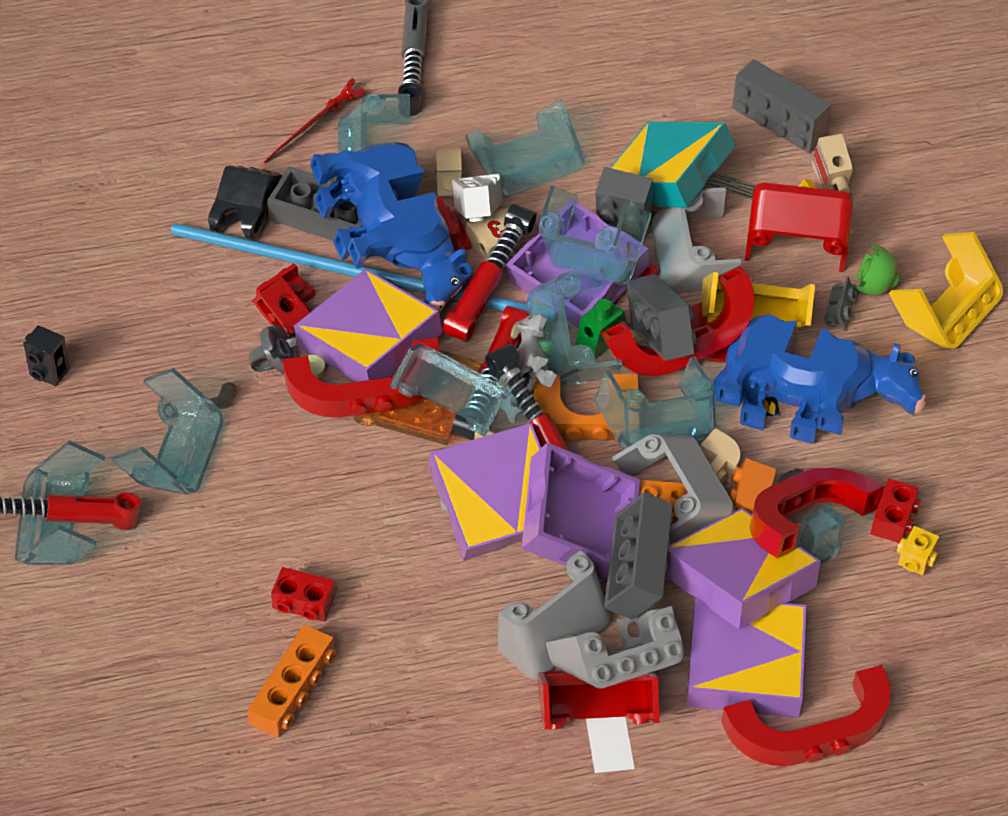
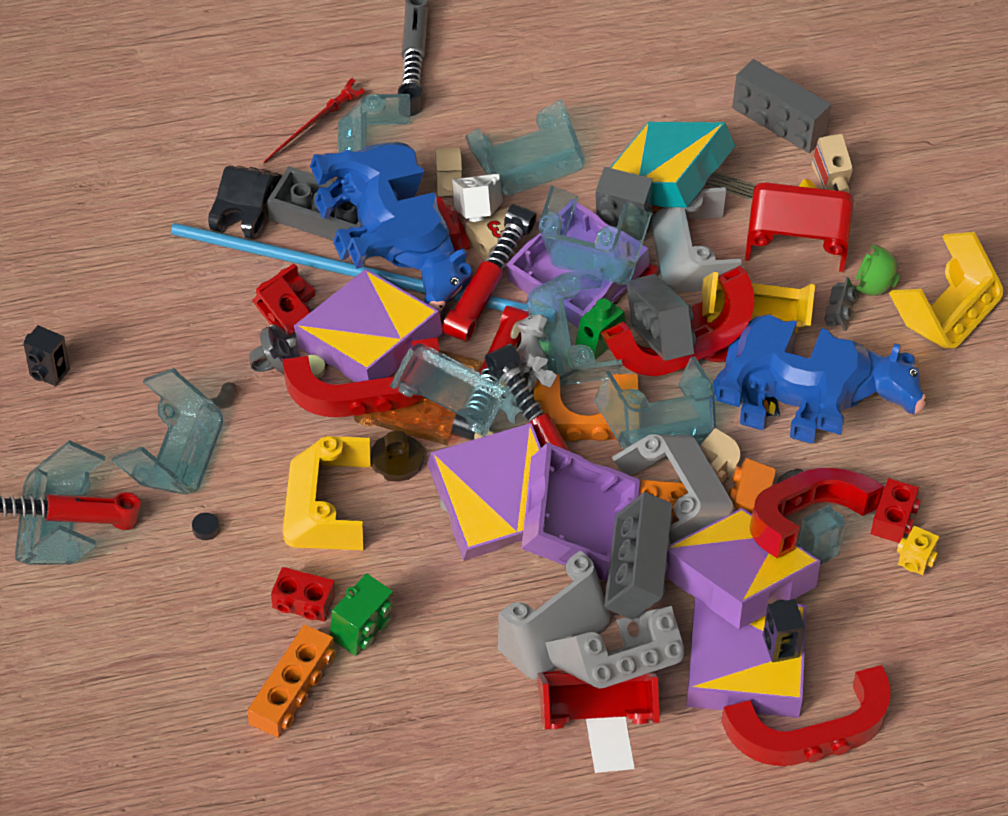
none -> black tile [192,513,219,540]
none -> yellow windscreen [283,436,371,550]
none -> green brick [330,573,393,657]
none -> dark brown tile [371,431,424,482]
none -> black brick [762,599,805,663]

